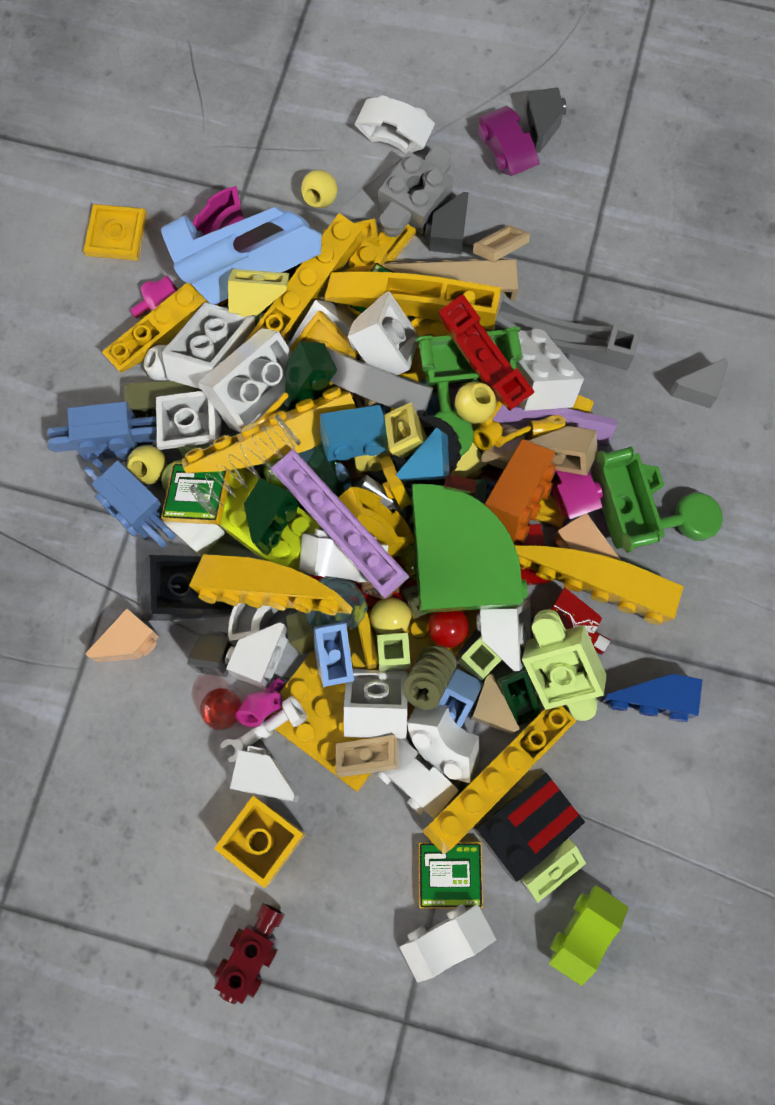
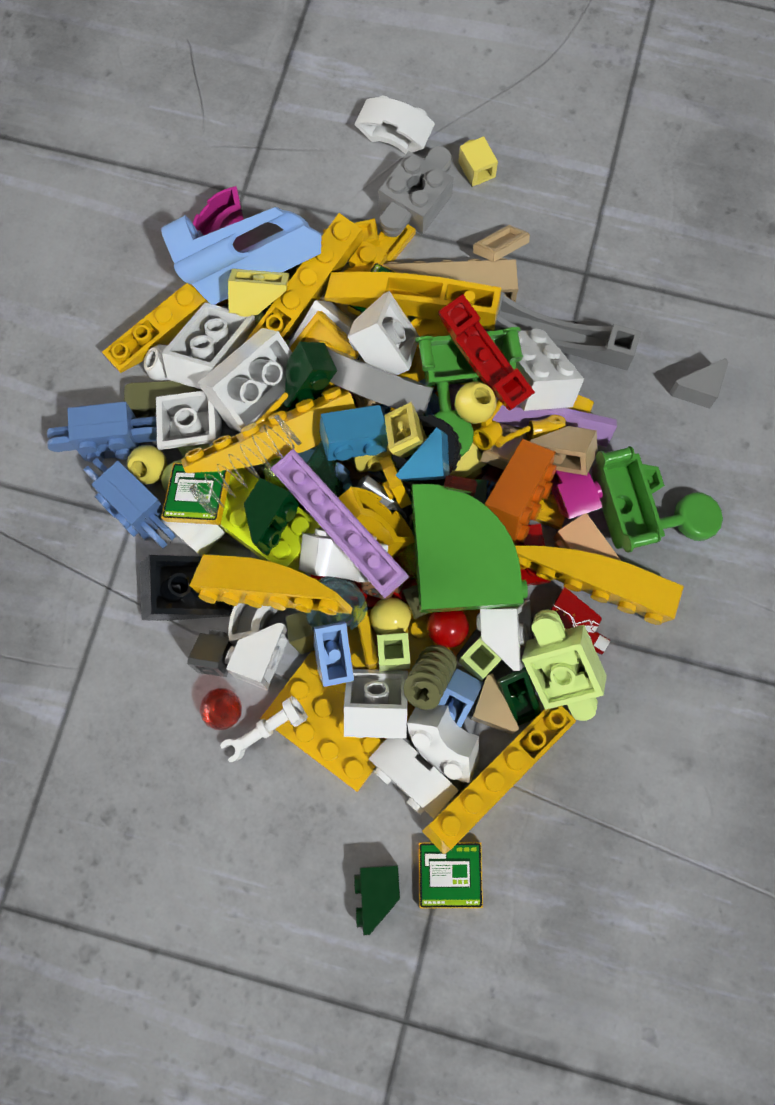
yellow tile [83,204,147,261] -> none
light nougat slope [85,609,159,662] -> none
dark pink piece [130,275,178,319] -> none
yellow brick [214,796,306,888] -> none
dark red brick [214,903,285,1004] -> none
white slope [230,746,300,803] -> none
dark pink piece [235,678,284,727] -> none
light yellow piece [301,169,338,209] -> none
tan plate [335,735,399,777] -> none
white brick [399,904,497,983] -> none
dark grey slope [425,192,469,254] -> none
black slope [474,772,585,882] -> none
magenta brick [478,106,540,176] -> none
yellowish green plate [521,838,586,903] -> none
dark grey slope [525,87,566,153] -> none
lime brick [549,885,628,986] -> none
blue slope [601,674,703,722] -> none
none -> dark green slope [354,865,400,935]
none -> light yellow brick [458,136,498,187]

